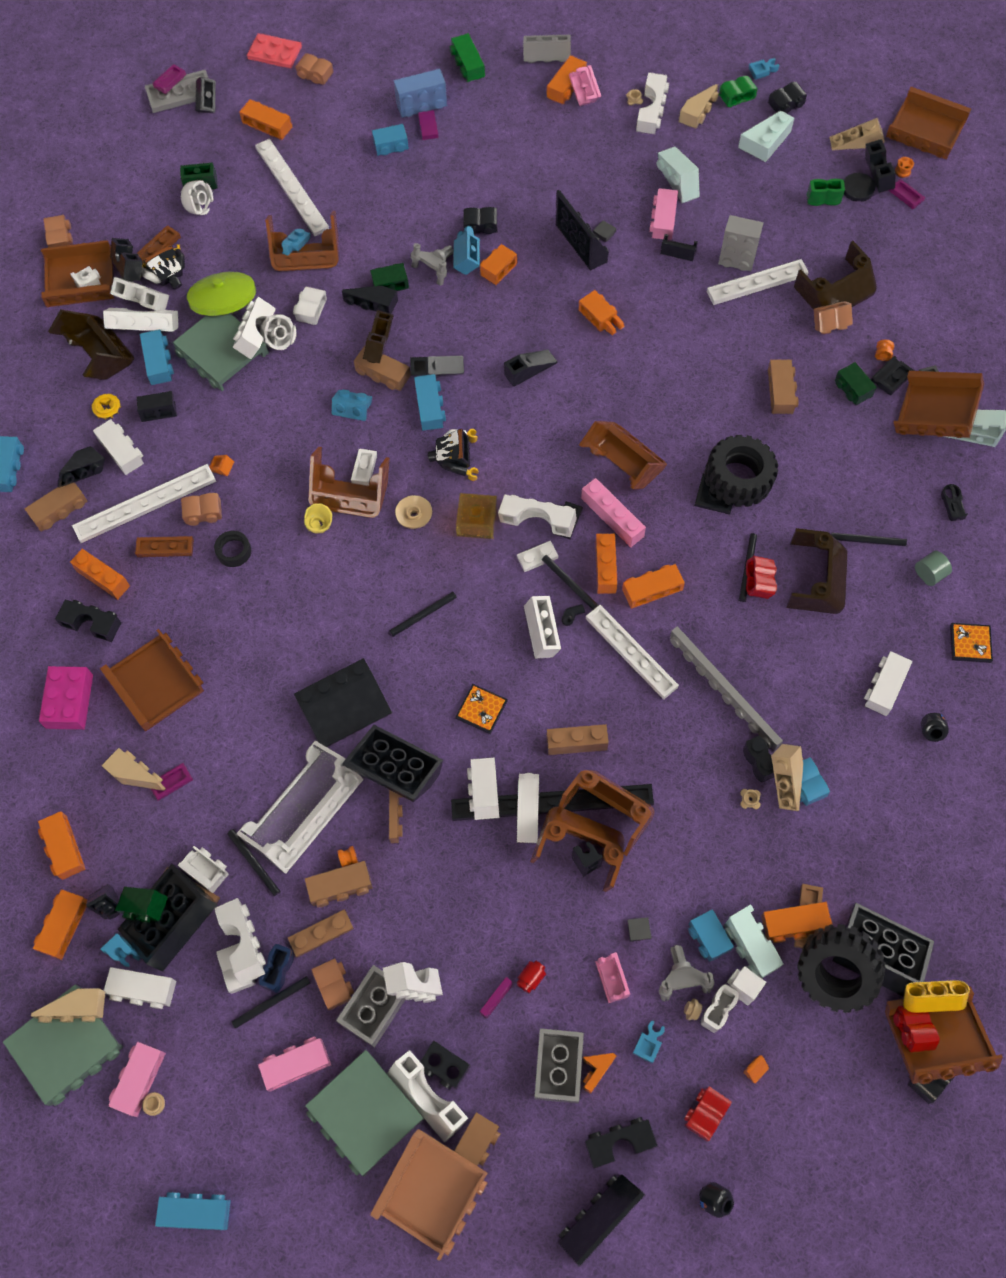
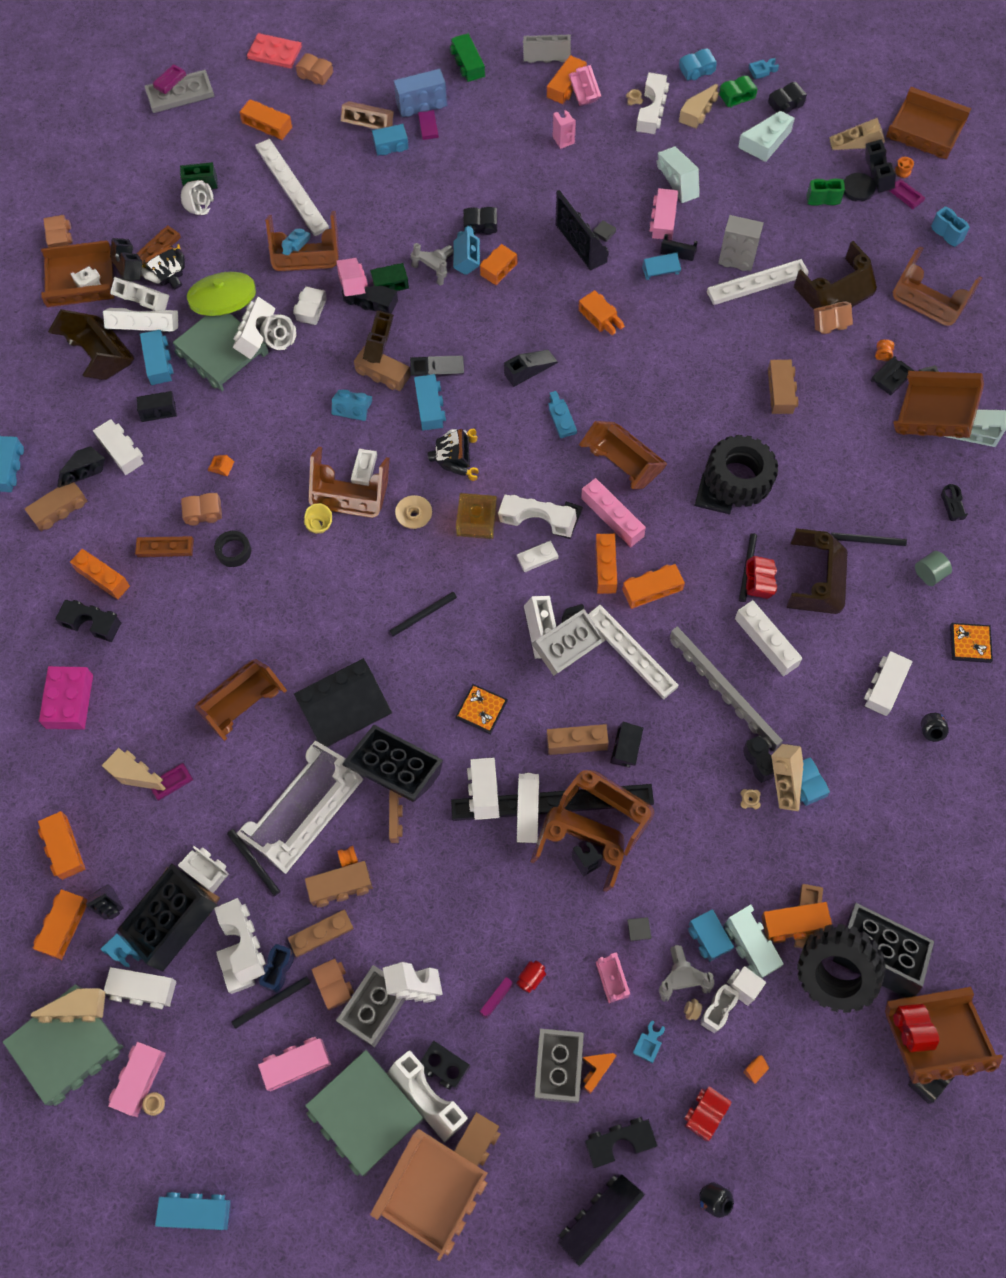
white plate [72,464,216,543] -> none
yellow gear [92,394,121,420] -> none
dark orange panel [100,629,204,732] -> none
dark green brick [115,887,168,923] -> none
black slope [195,77,216,113] -> none
black bar [542,555,599,610] -> none
dark green brick [835,362,877,405] -> none
yellow beam [903,980,970,1013] -> none
none -> dark orange windscreen [194,659,287,741]
none -> bright pink brick [336,258,367,296]
none -> medium nougat brick [341,101,394,129]
none -> light grey plate [531,609,605,676]
none -> dark azure hinge [548,391,577,439]
none -> bright pink hinge [553,111,576,149]
none -> black hinge [610,721,644,767]
none -> dark azure hinge [642,253,681,280]
none -> dark azure brick [679,49,717,81]
none -> white brick [735,600,802,676]
none -> dark orange windscreen [893,247,983,326]
none -> dark azure brick [931,207,970,247]

